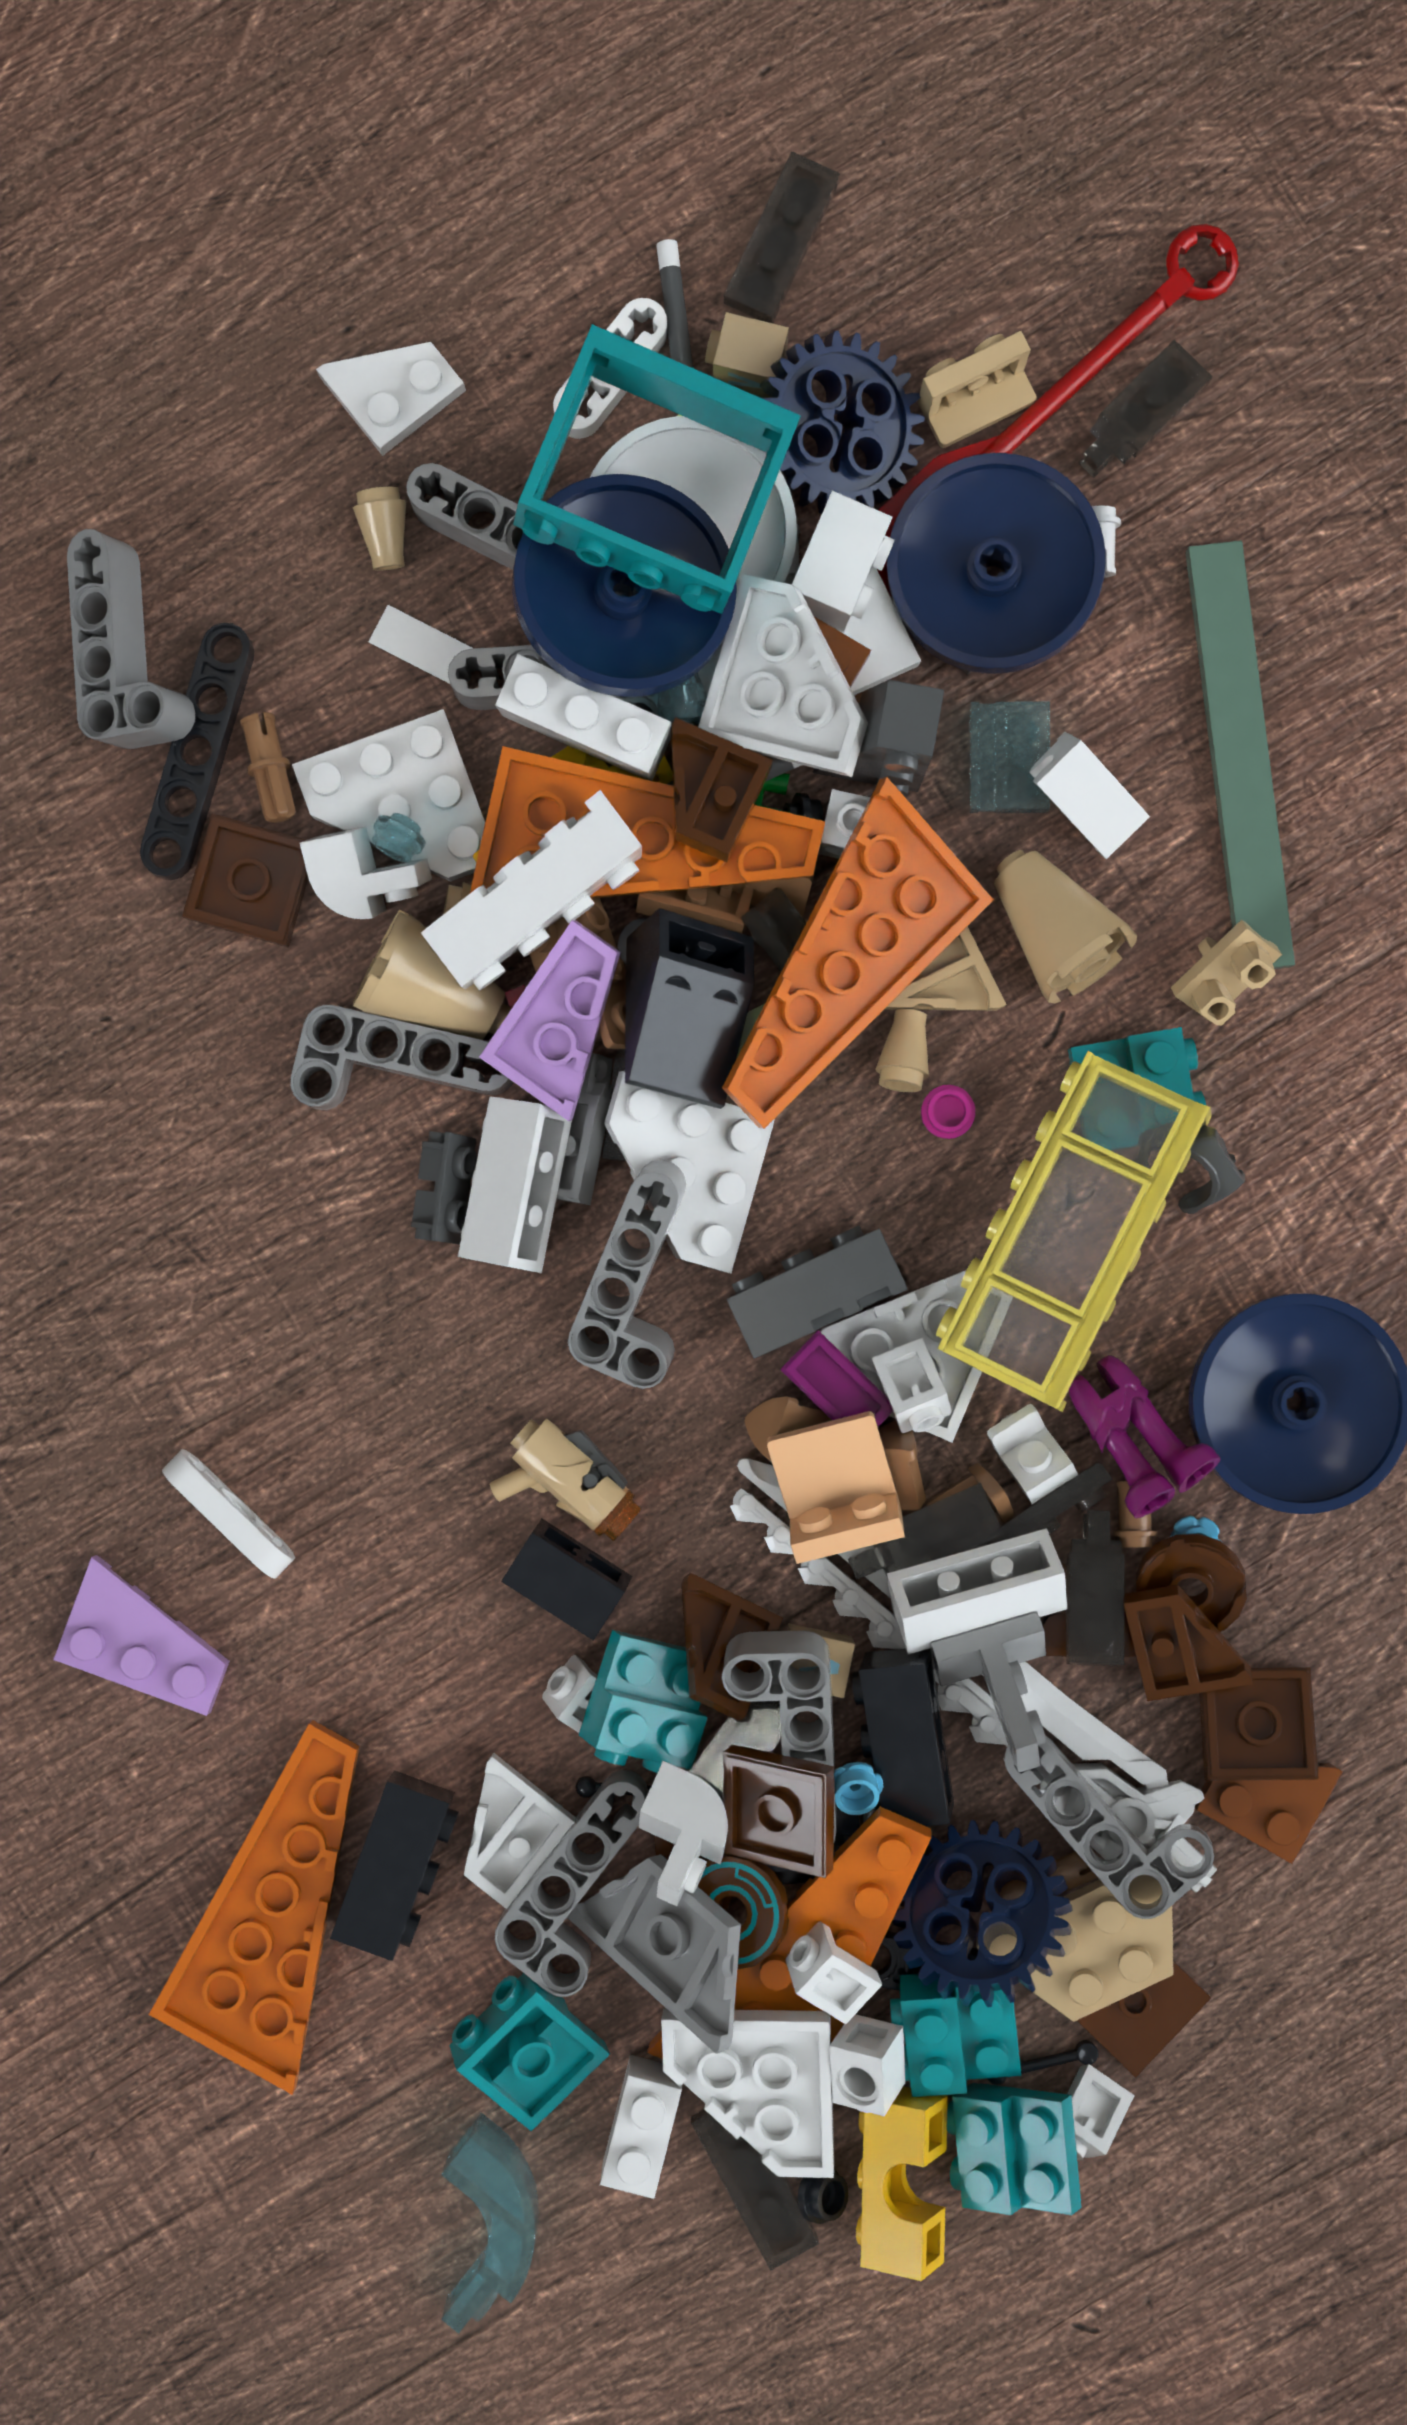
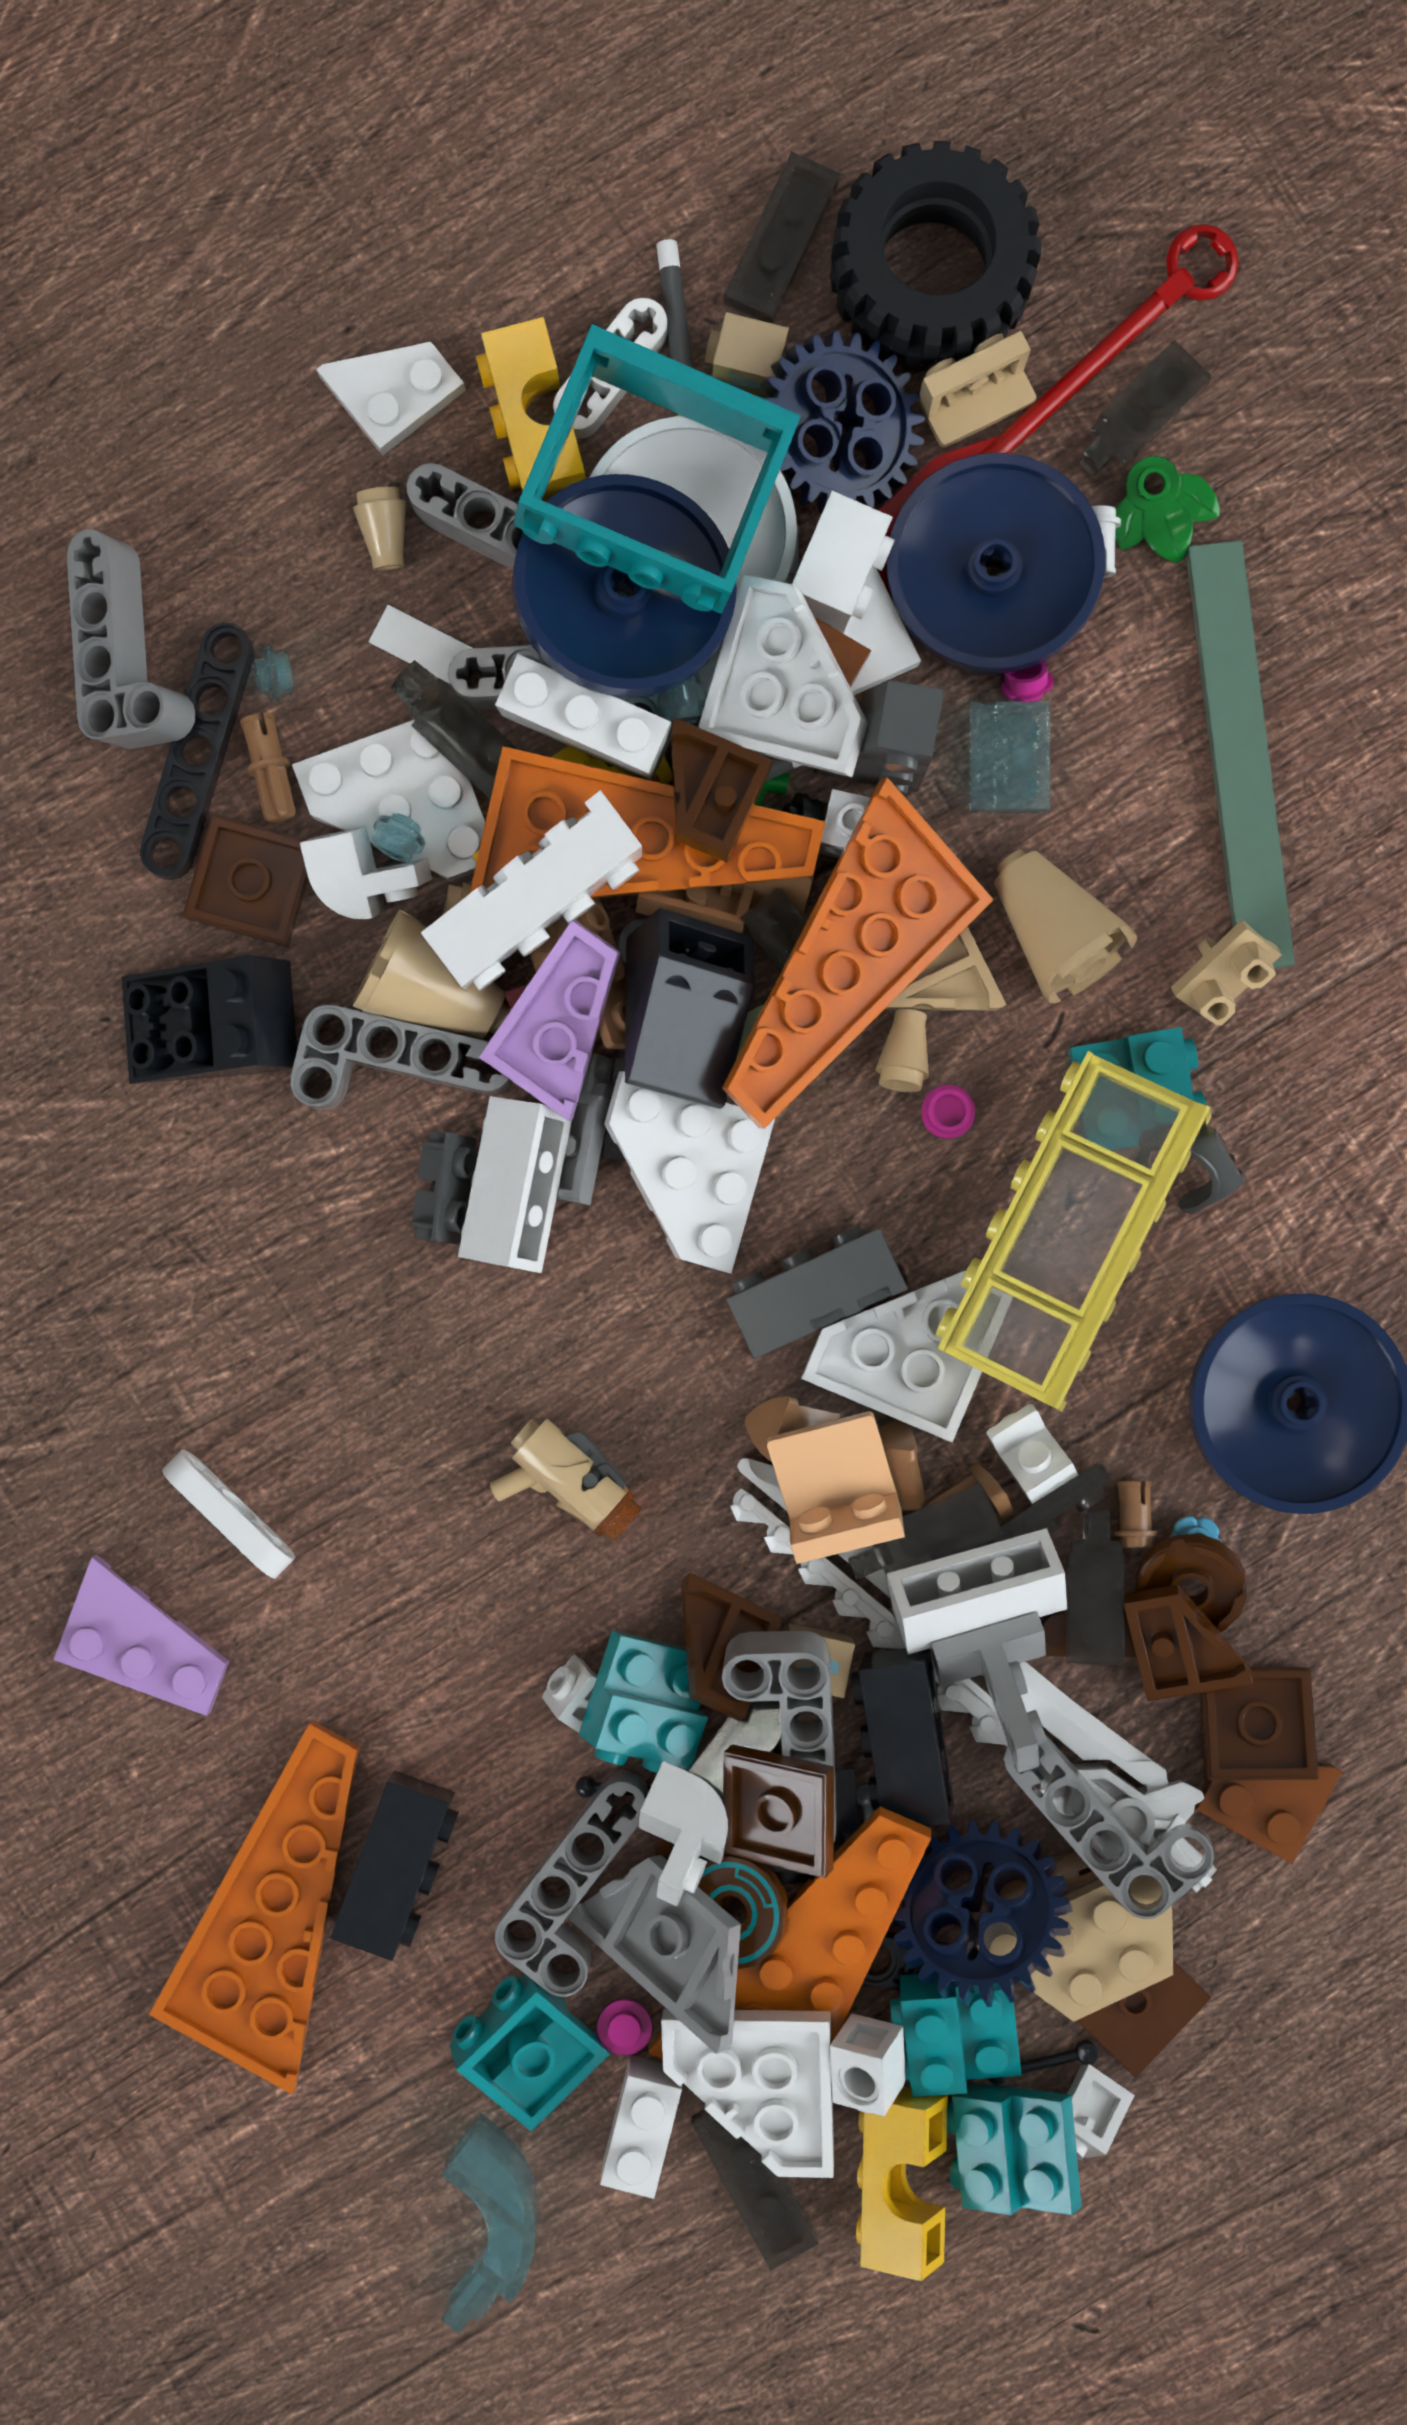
white wing [464,1753,576,1909] -> none
black hinge [501,1518,633,1641] -> none
light grey beam [568,1160,686,1389] -> none
magenta tile [780,1330,893,1427] -> none
white bracket [786,1921,882,2024] -> none
black plate [798,2169,848,2224] -> none
medium azure plate [834,1762,883,1815] -> none
white bracket [871,1338,952,1433] -> none
white hinge [1029,732,1150,859] -> none
magenta piece [1068,1355,1221,1519] -> none
none -> black slope [122,955,297,1084]
none -> clear light blue plate [253,646,293,702]
none -> clear smoke hinge [390,660,517,799]
none -> yellow arch [475,317,586,501]
none -> dark pink plate [597,1998,652,2055]
none -> black tyre [830,141,1042,372]
none -> dark pink plate [1000,661,1054,705]
none -> green plate [1115,456,1220,563]

